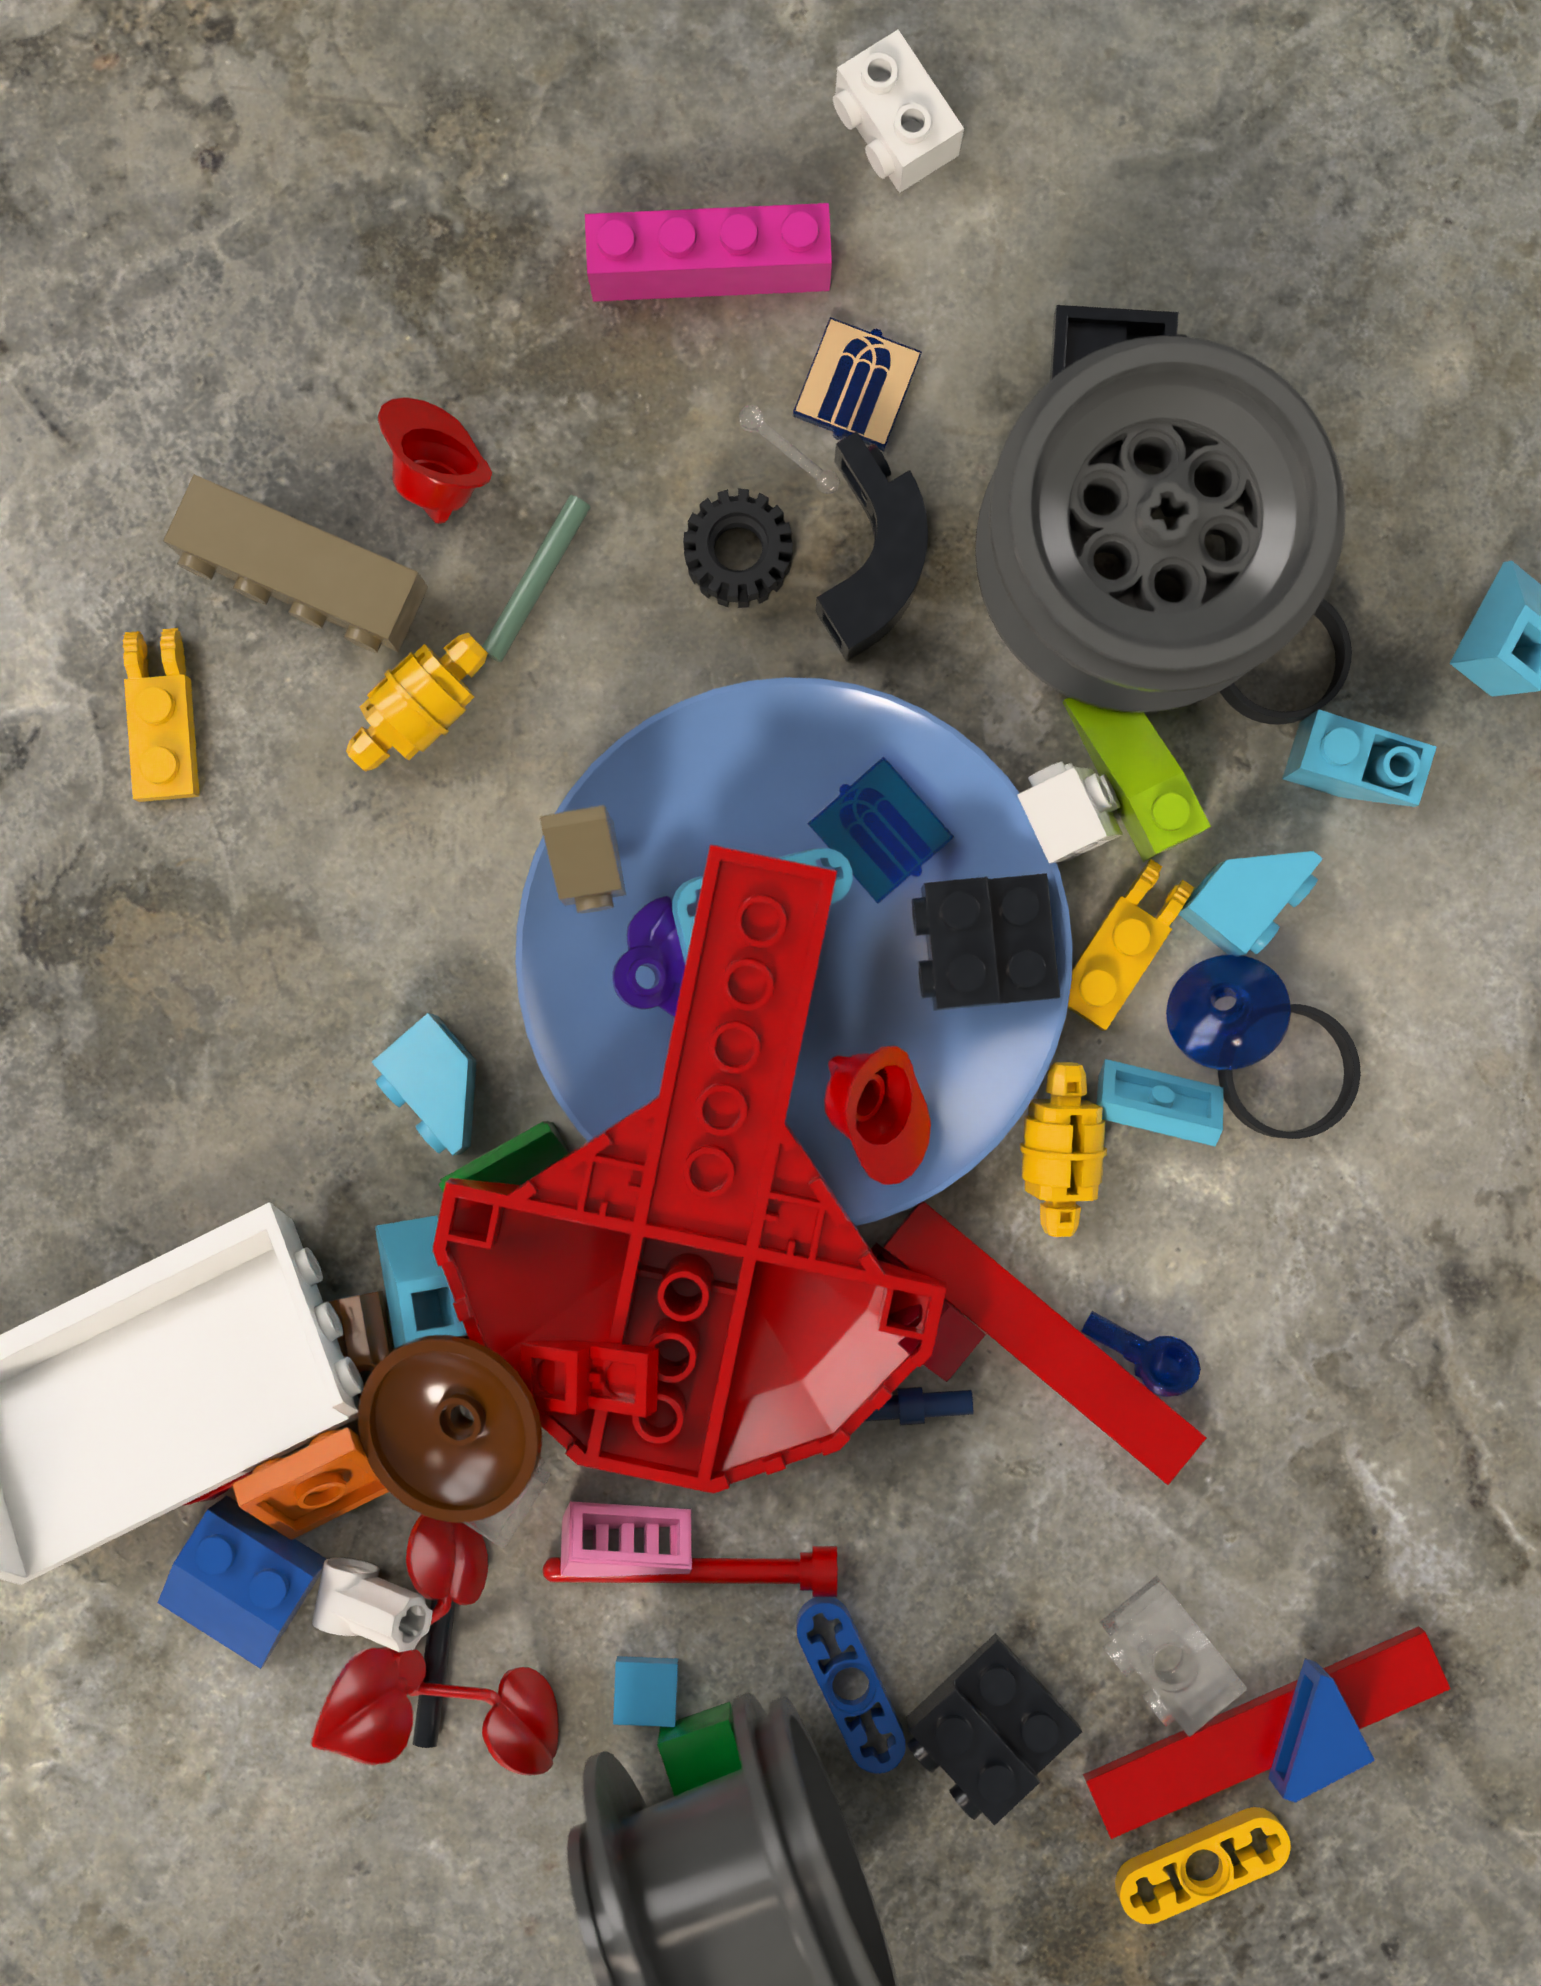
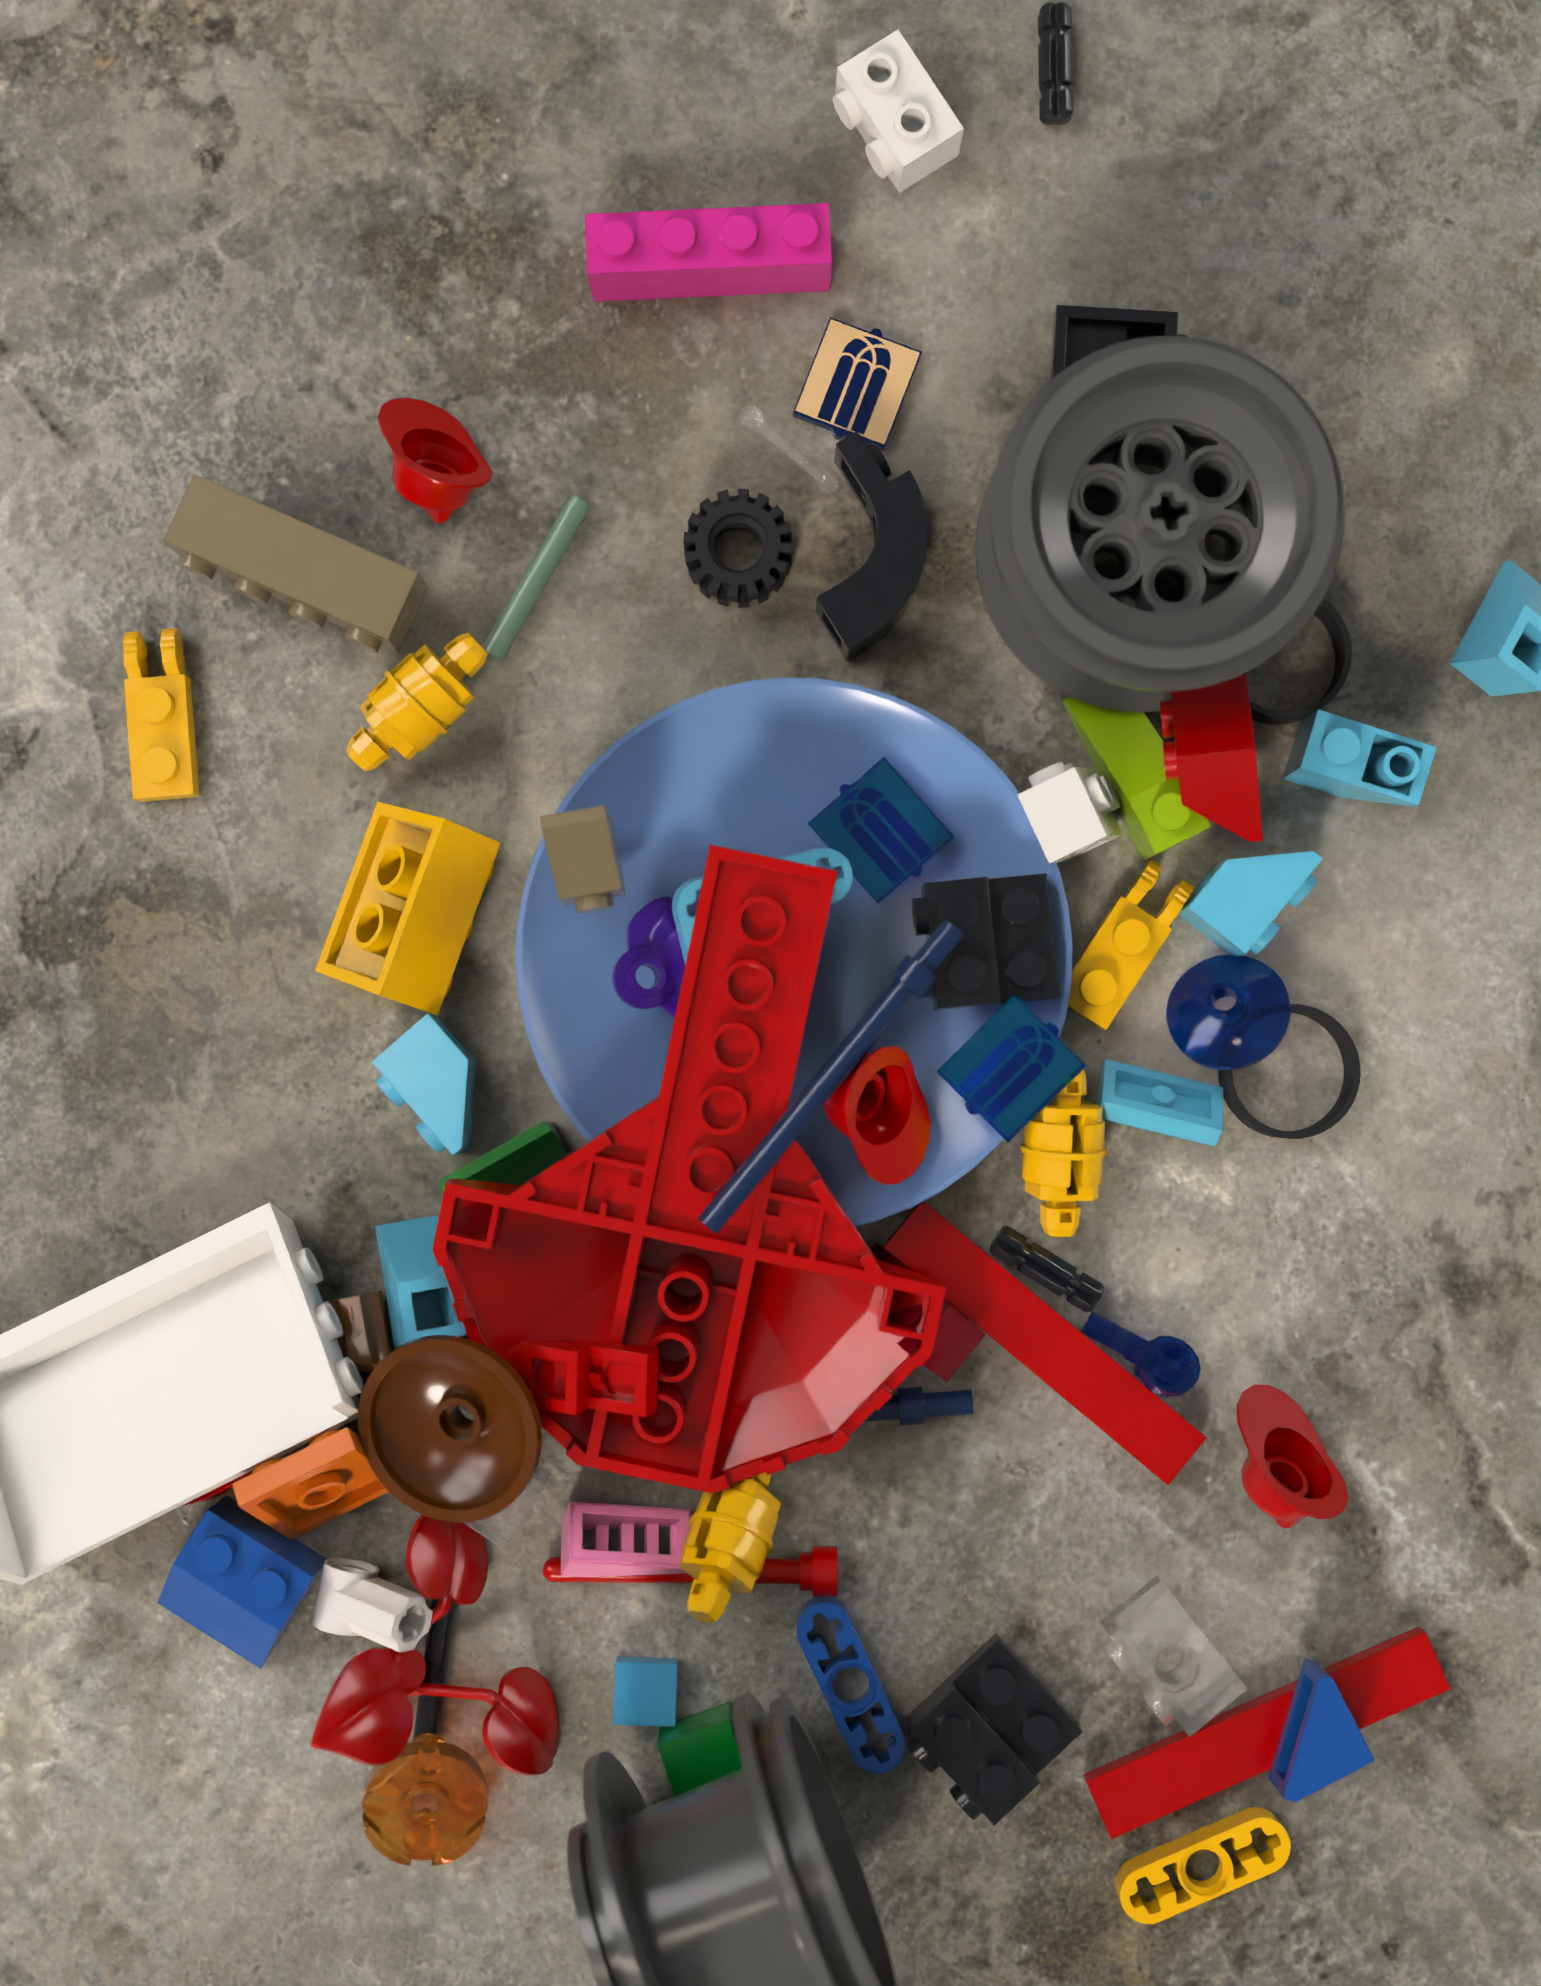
none -> yellow slope [315,801,501,1016]
none -> clear orange plate [362,1733,489,1866]
none -> yellow piece [679,1472,781,1623]
none -> dark blue bar [697,920,964,1234]
none -> piece [936,994,1087,1143]
none -> black axle [989,1226,1104,1312]
none -> black axle [1038,2,1073,125]
none -> red slope [1160,672,1263,842]
none -> red piece [1237,1384,1348,1529]

